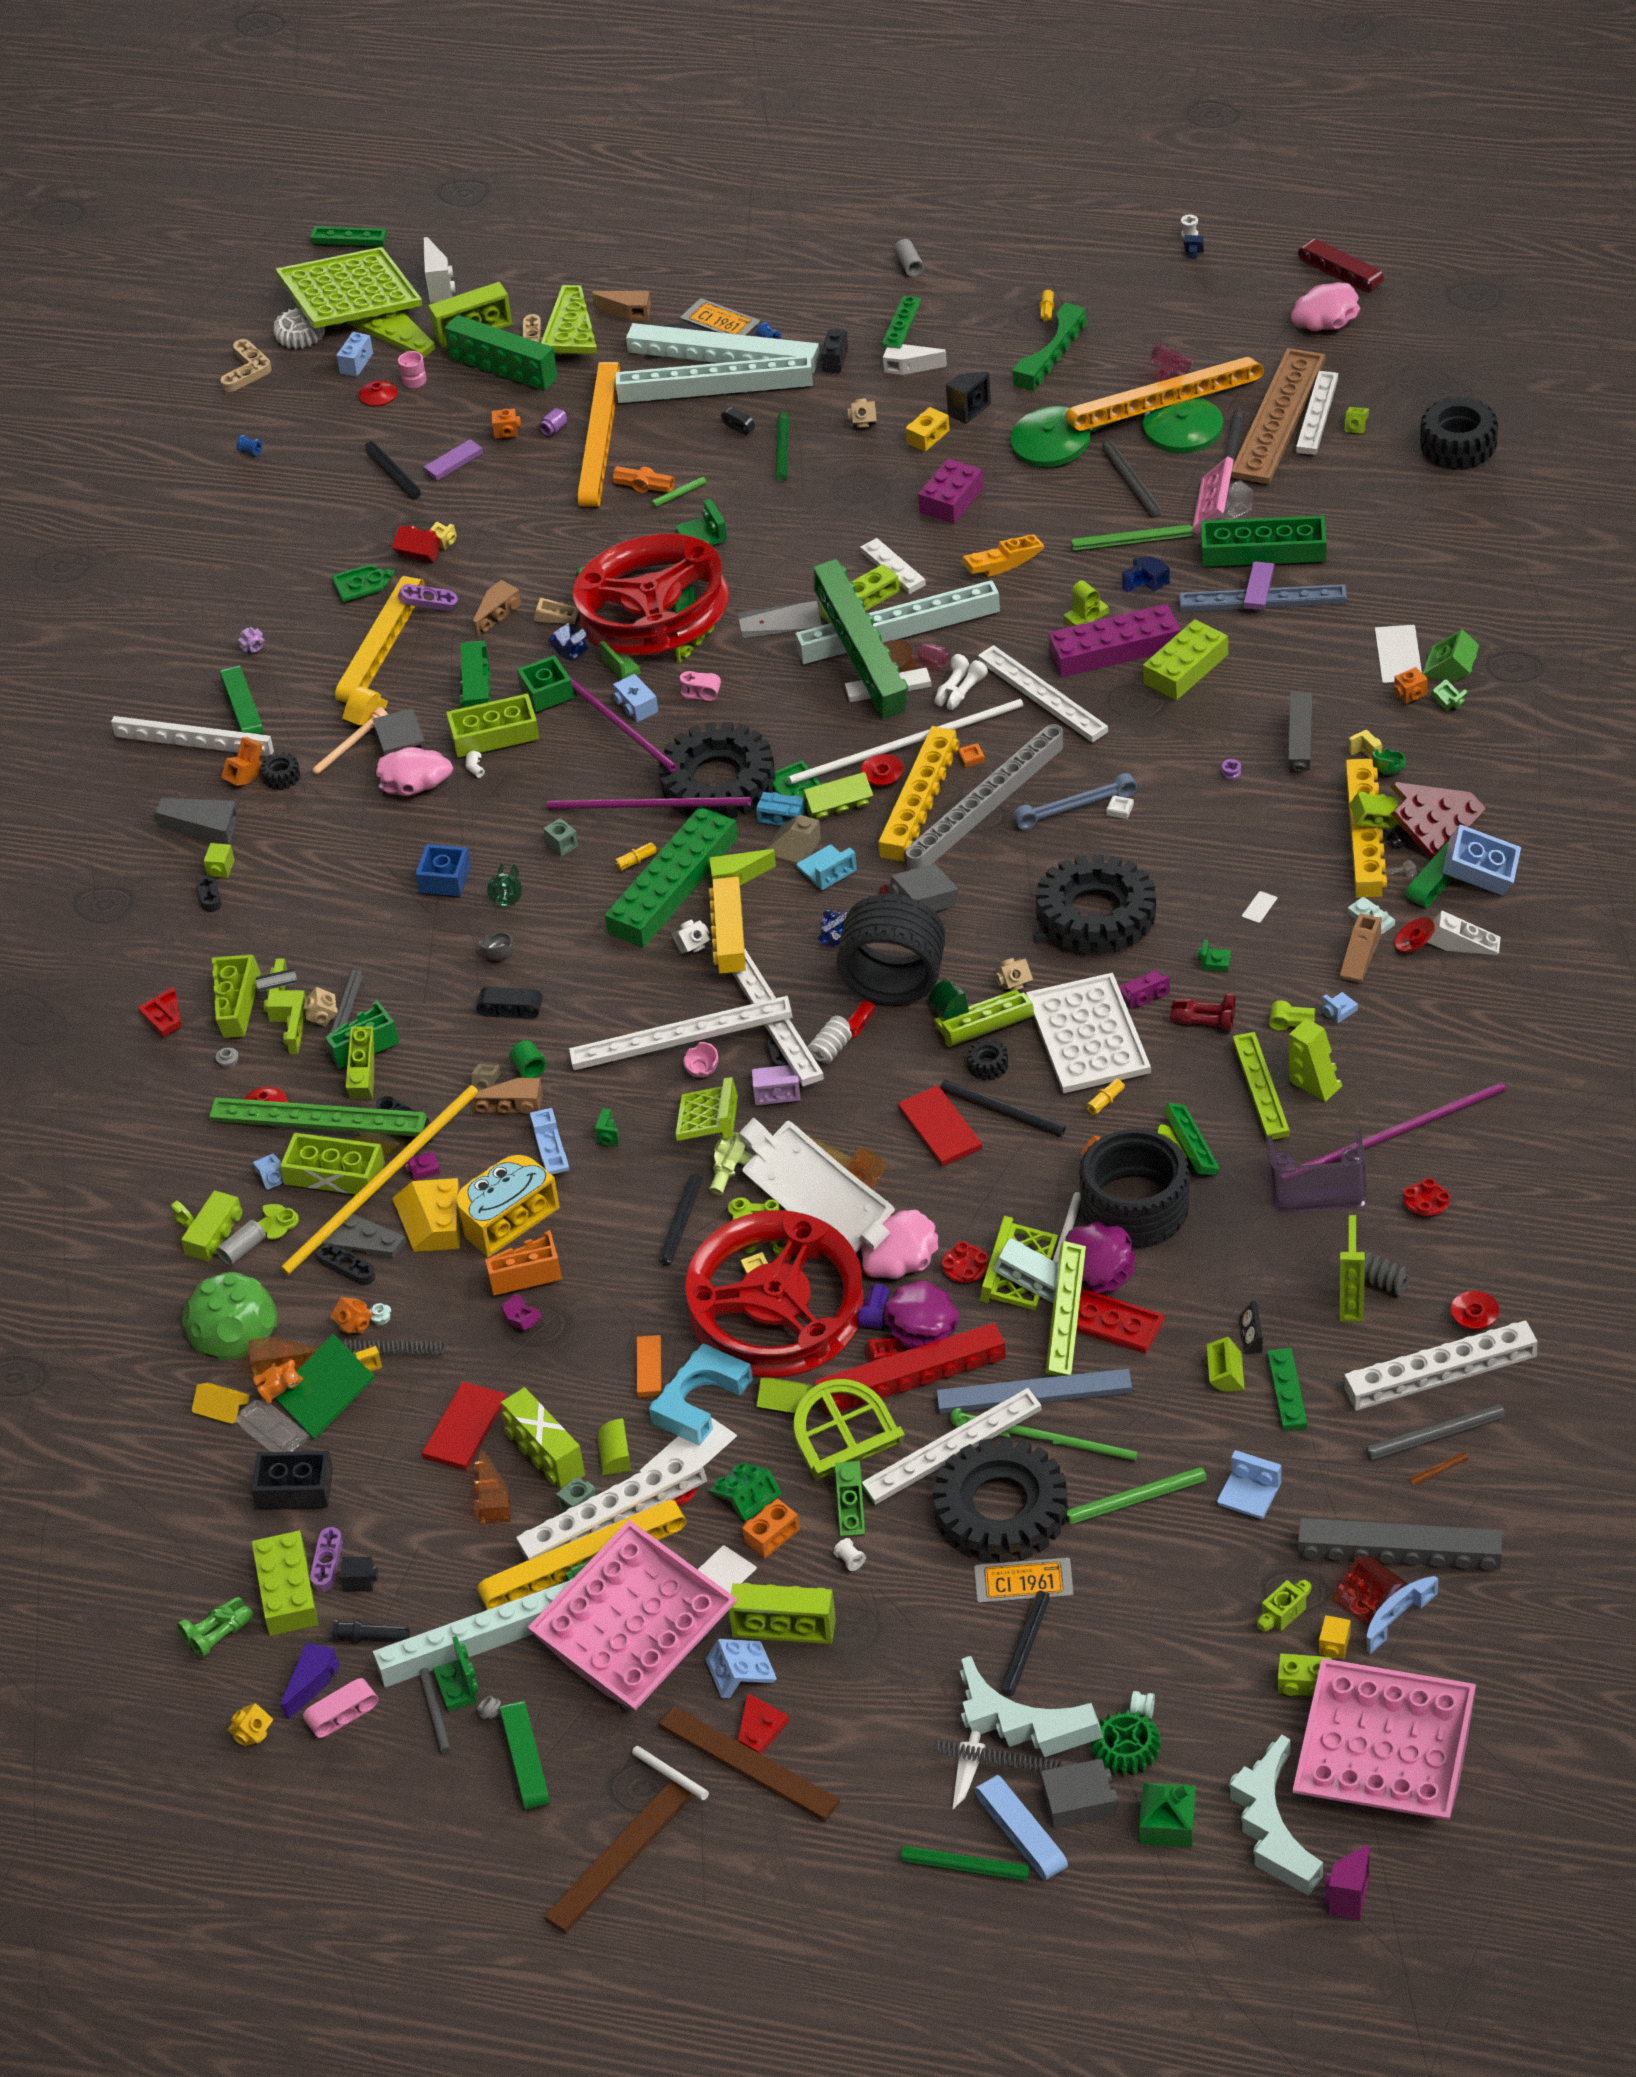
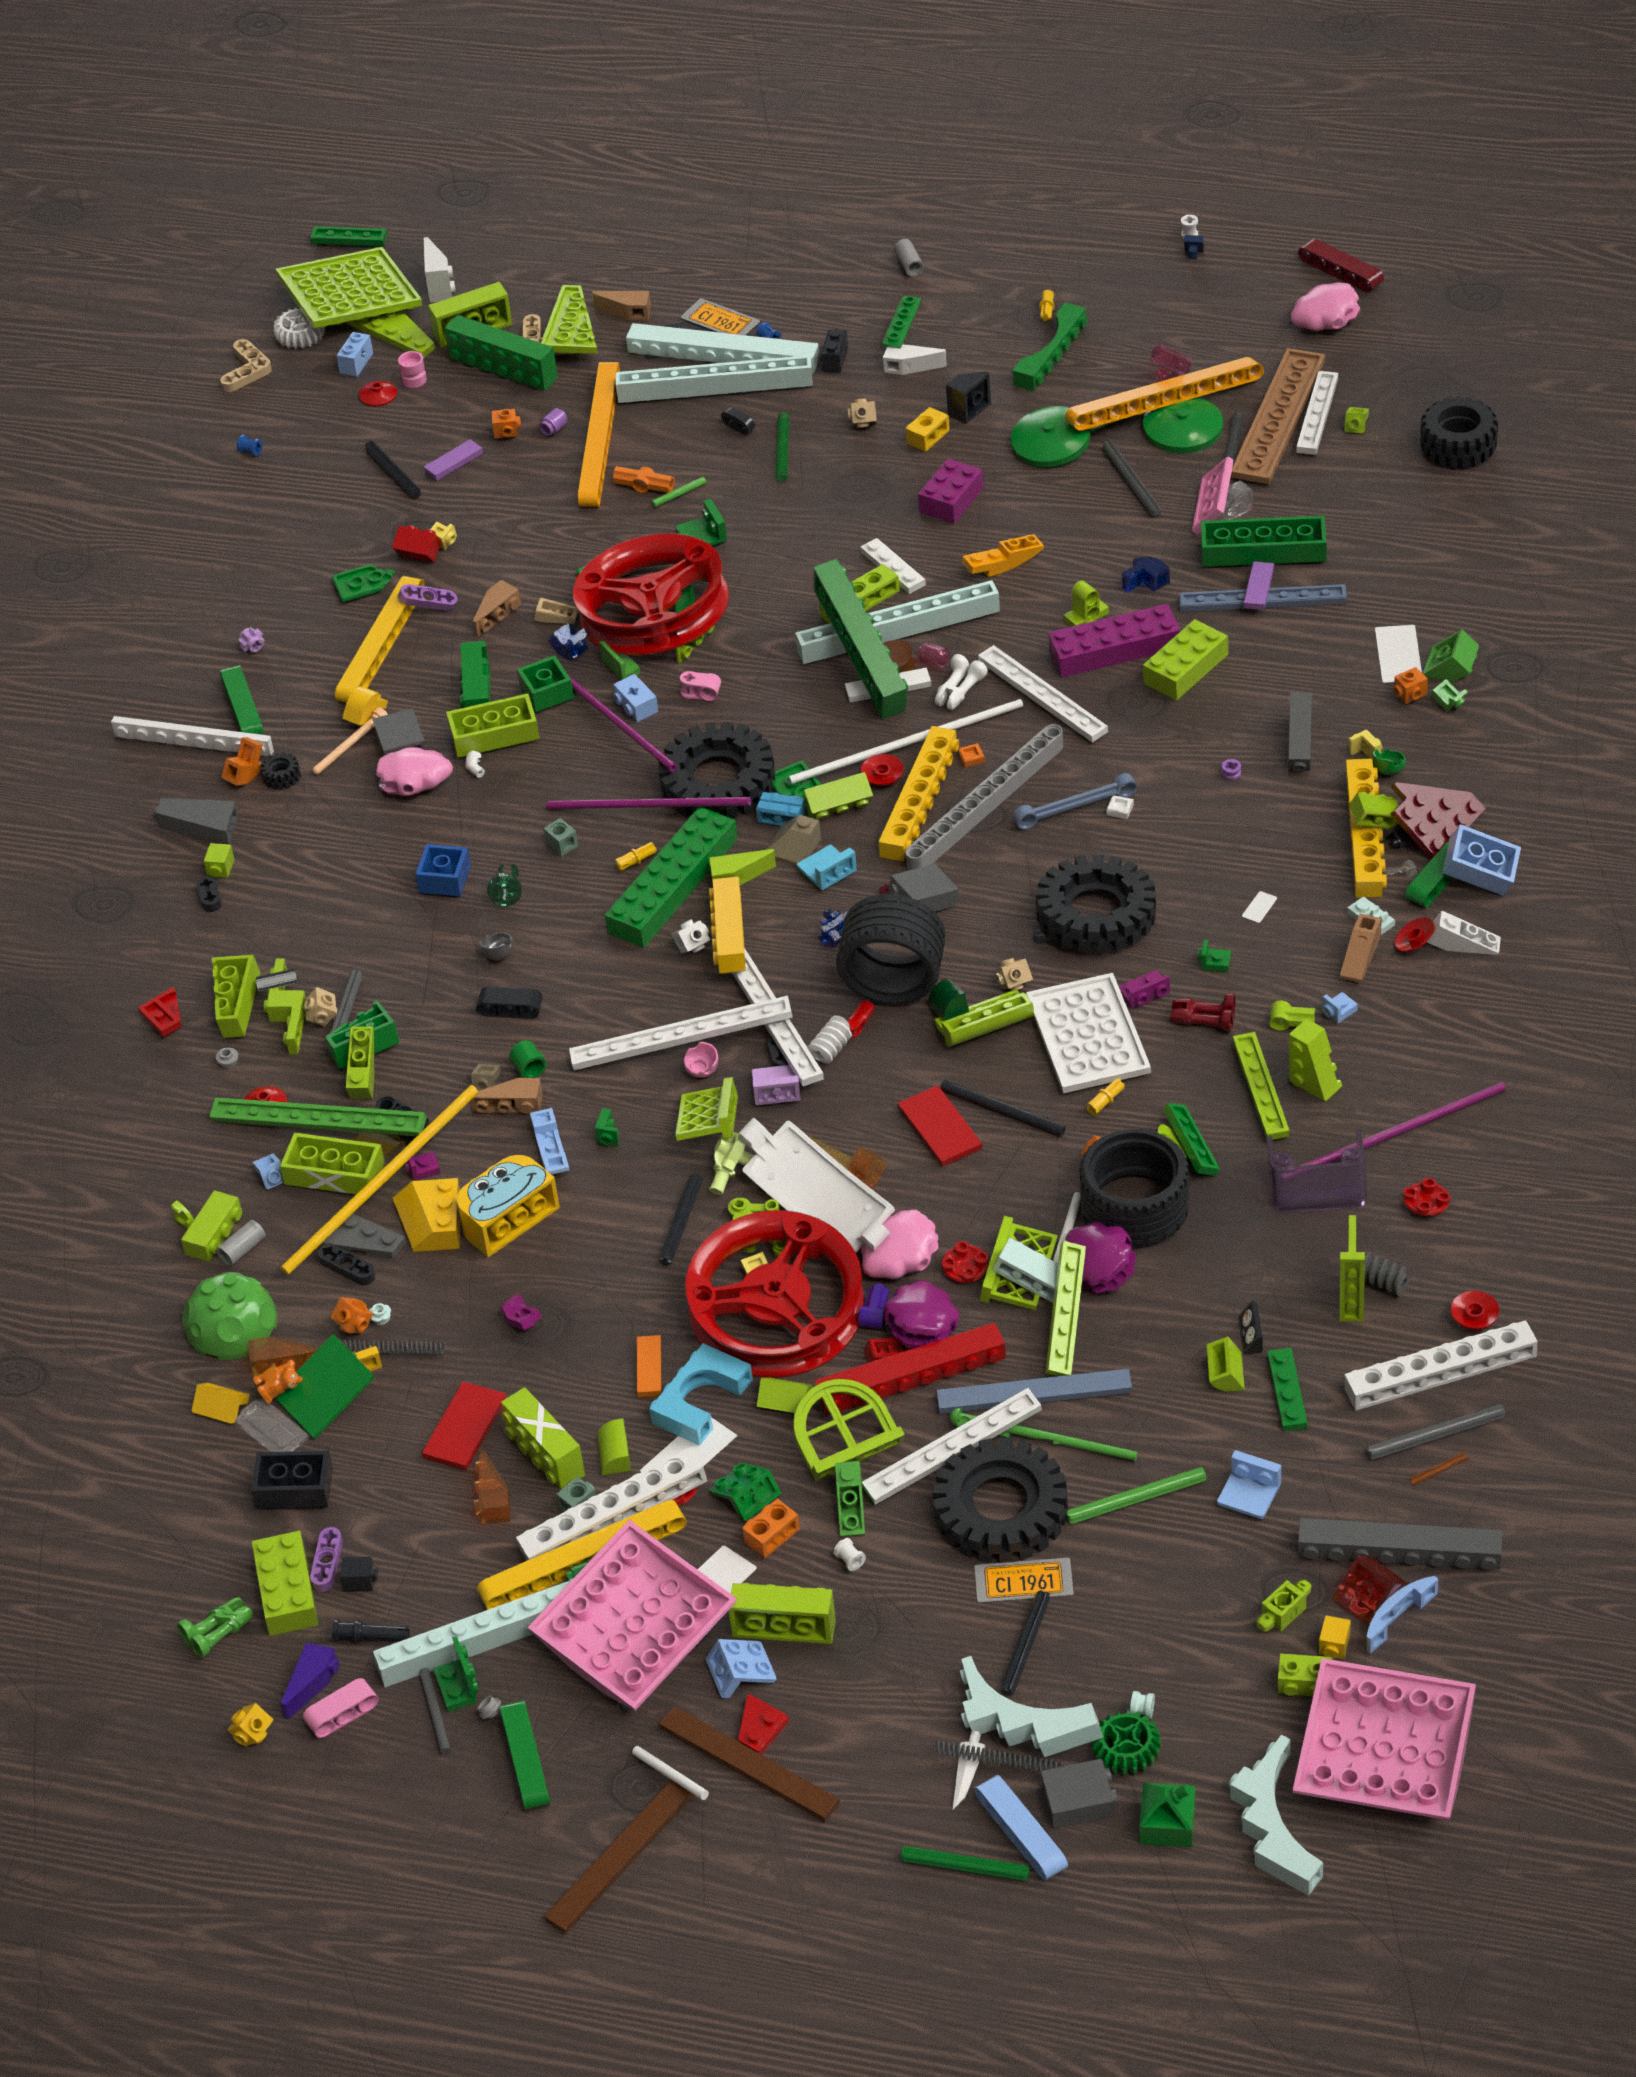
lime plate [257,1204,299,1239] -> none
orange wedge [485,1230,562,1296] -> none
light grey sticker [738,601,822,638] -> none
black tyre [967,1038,1009,1081] -> none
bright green axle [1071,525,1193,551] -> none
red tile [1076,1288,1165,1354] -> none
magenta slope [1324,1846,1370,1920] -> none

